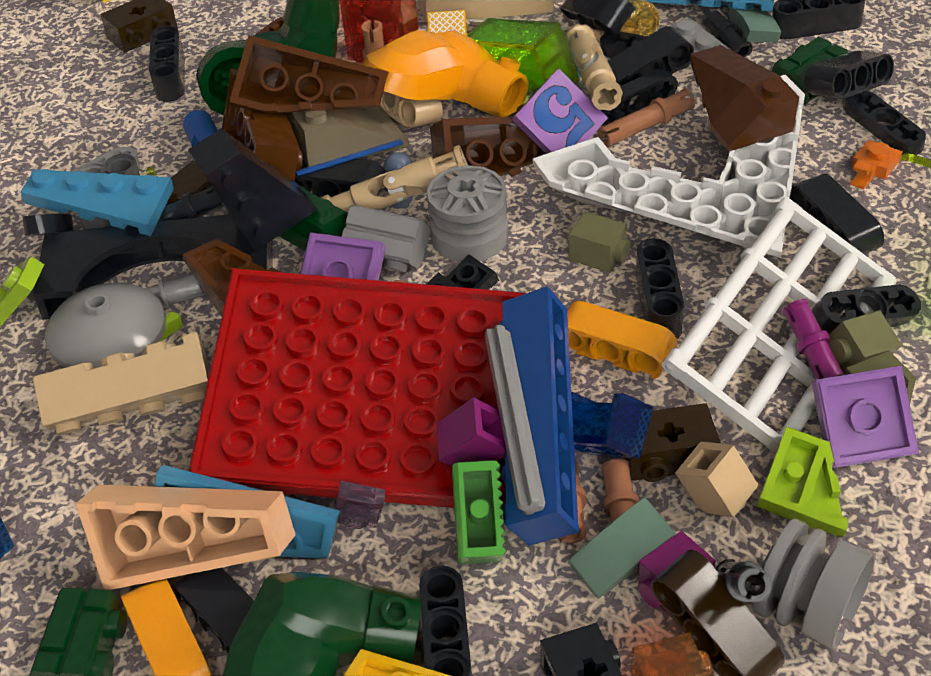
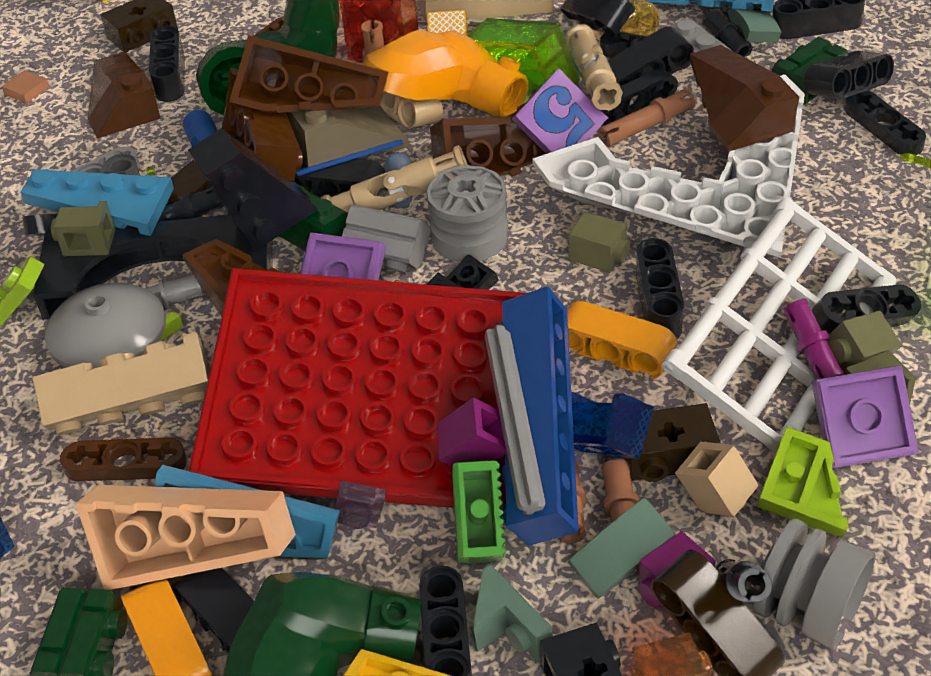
black beam [789,173,884,254] -> none
orange plate [850,140,903,190] -> none
none -> nougat tile [1,70,50,103]
none -> olive brick [51,201,116,256]
none -> reddish brown beam [60,438,187,481]
none -> reddish brown wedge [88,52,161,139]
none -> sand green slope [473,564,553,663]

